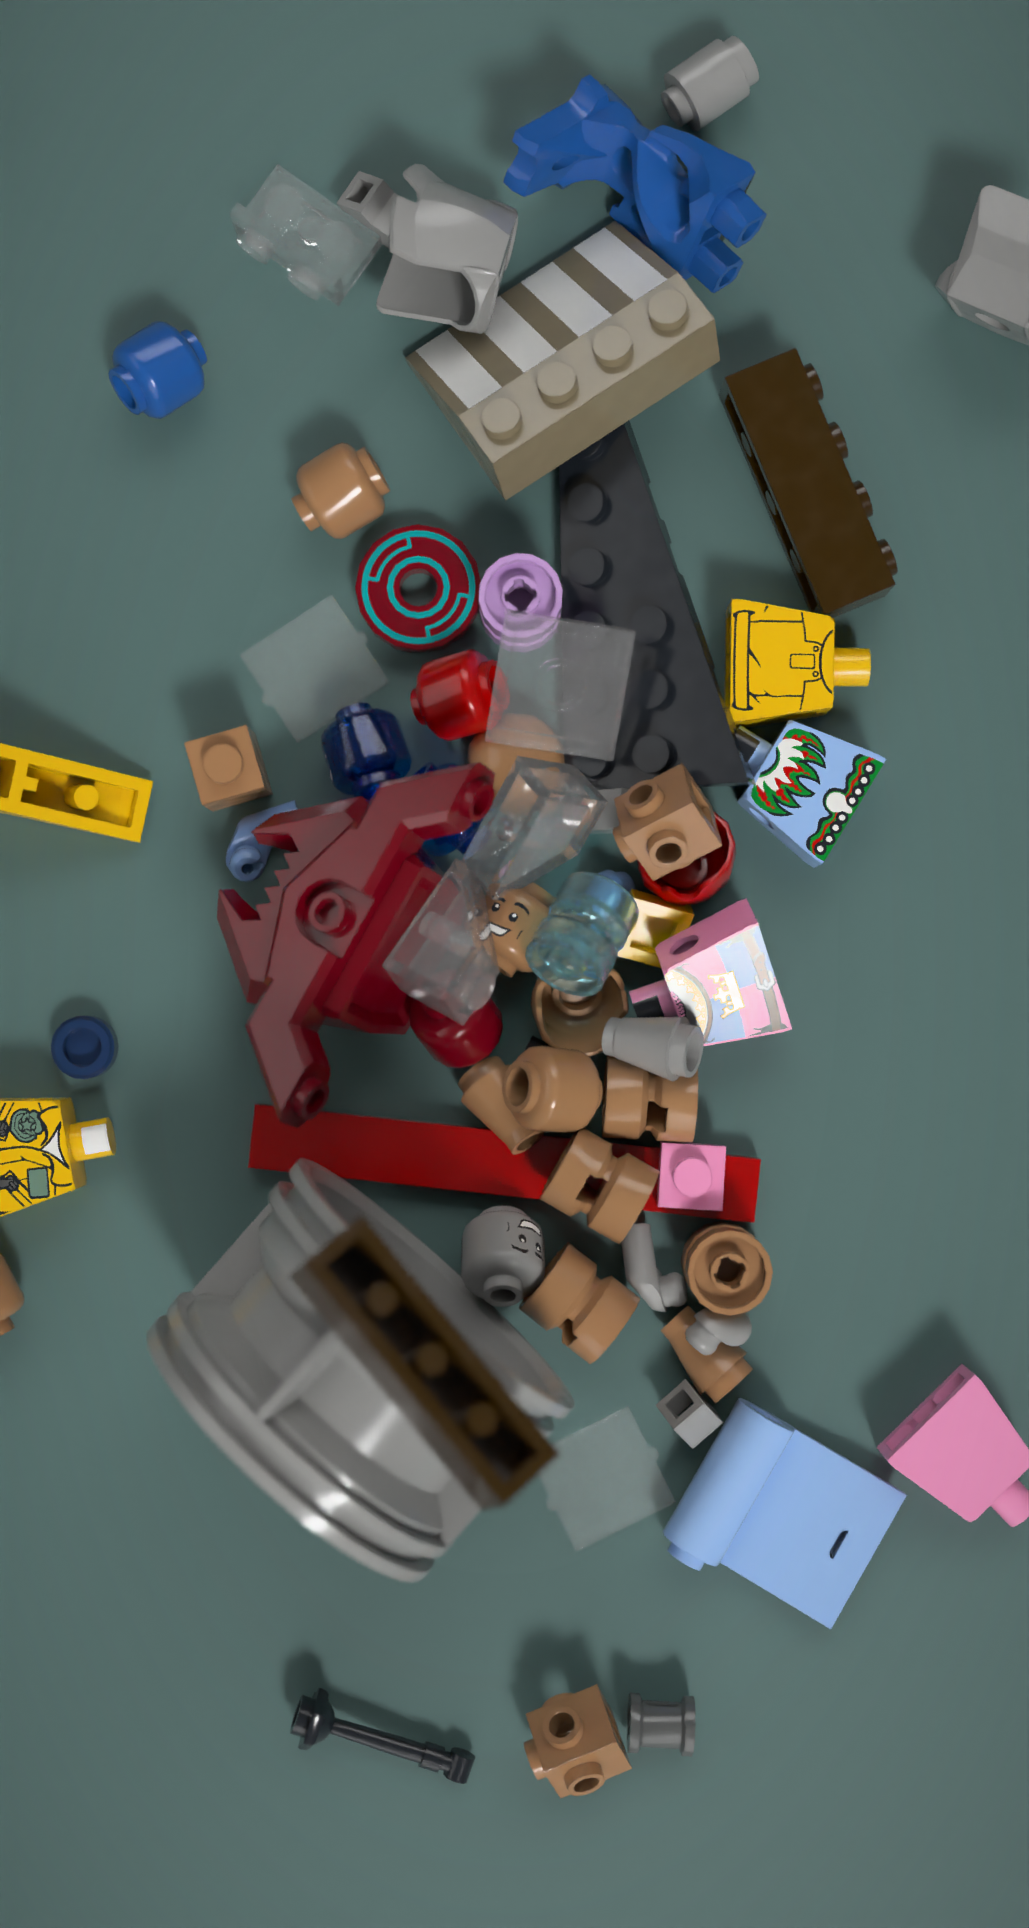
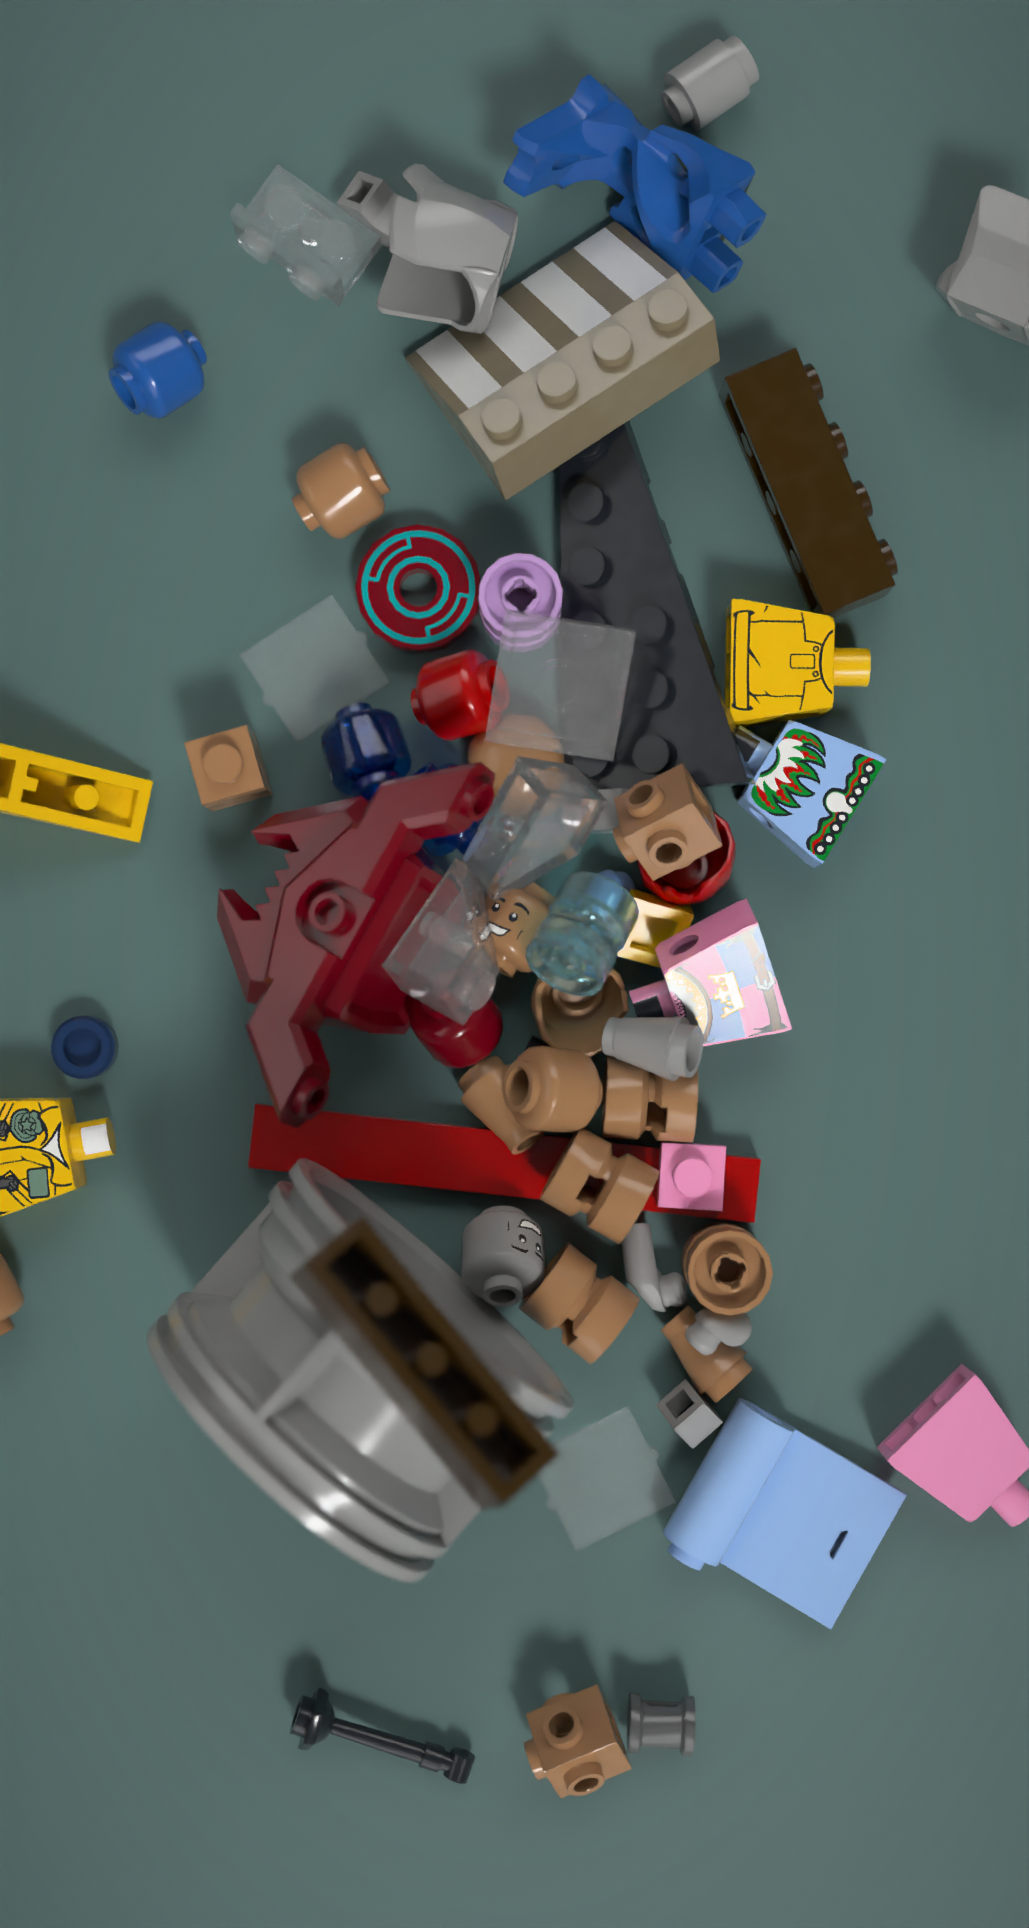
medium blue arm [226,800,298,882] -> none

